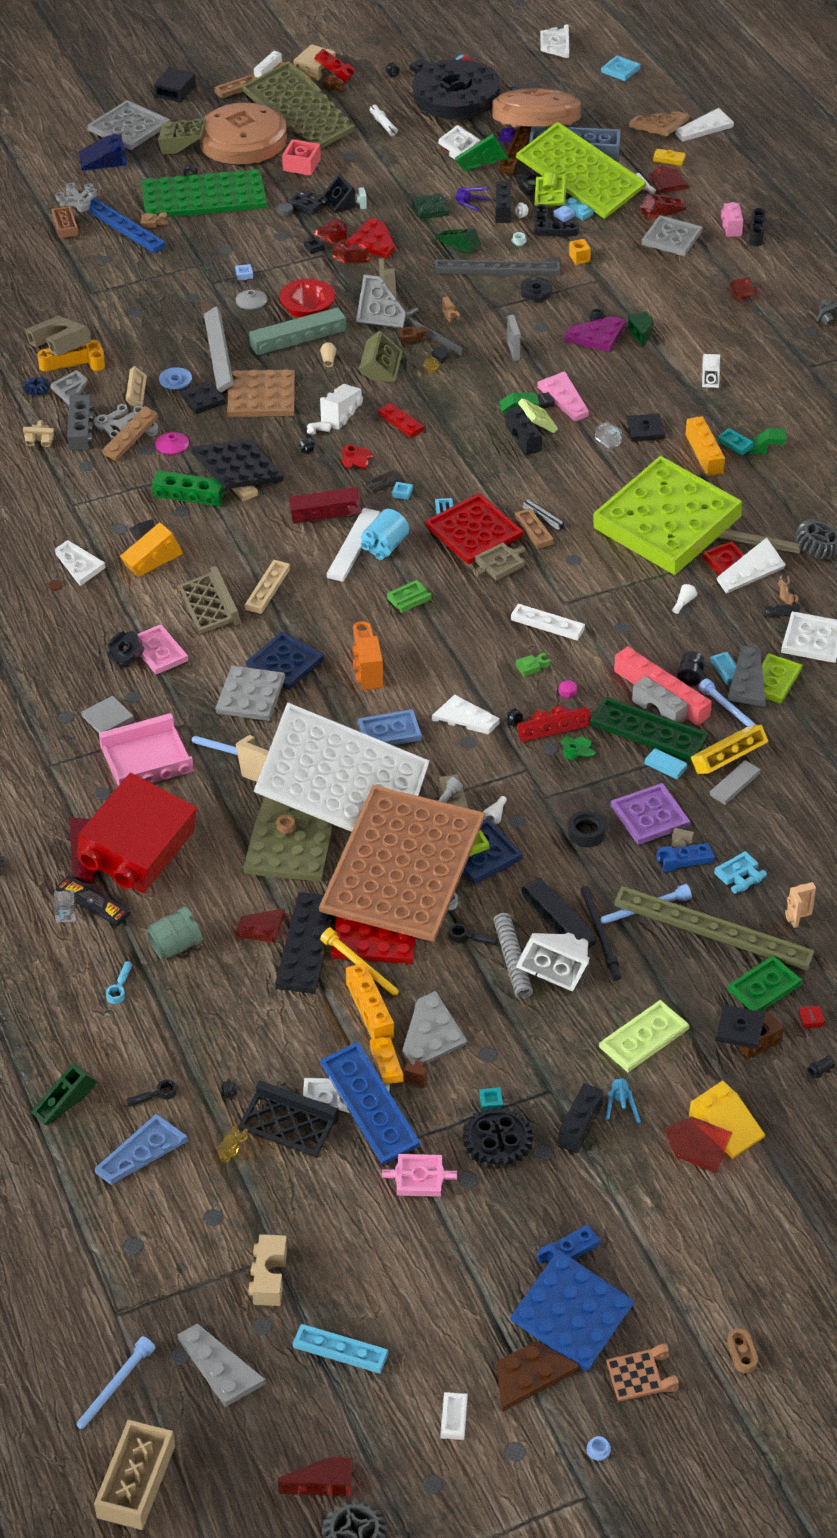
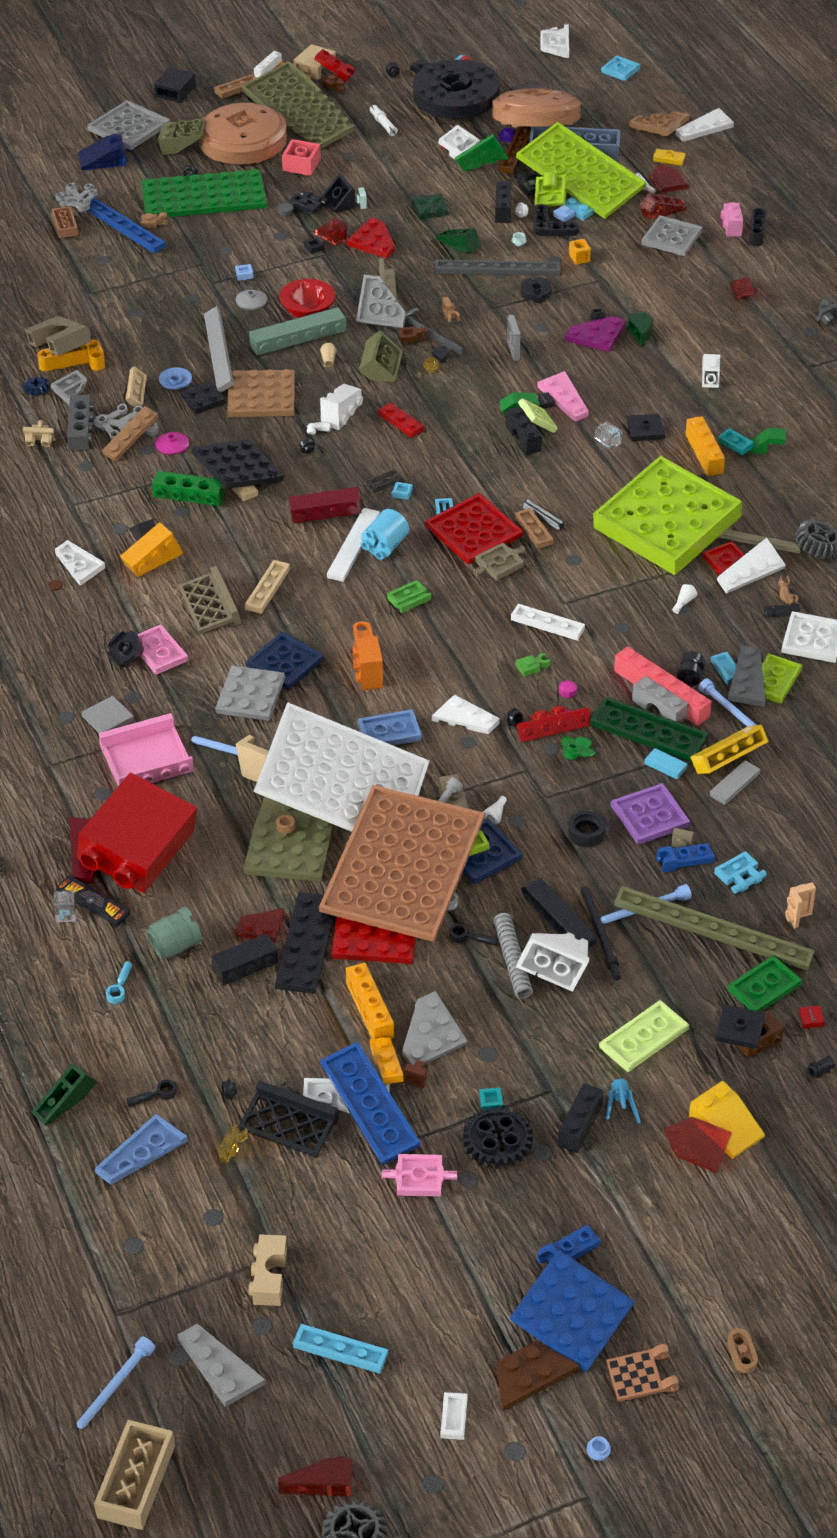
yellow piece [320,927,399,996] -> none
clear red slope [333,242,368,263] -> none
red plate [342,444,373,469] -> none
dark purple plant [456,187,491,212] -> none
none -> black brick [211,933,278,985]

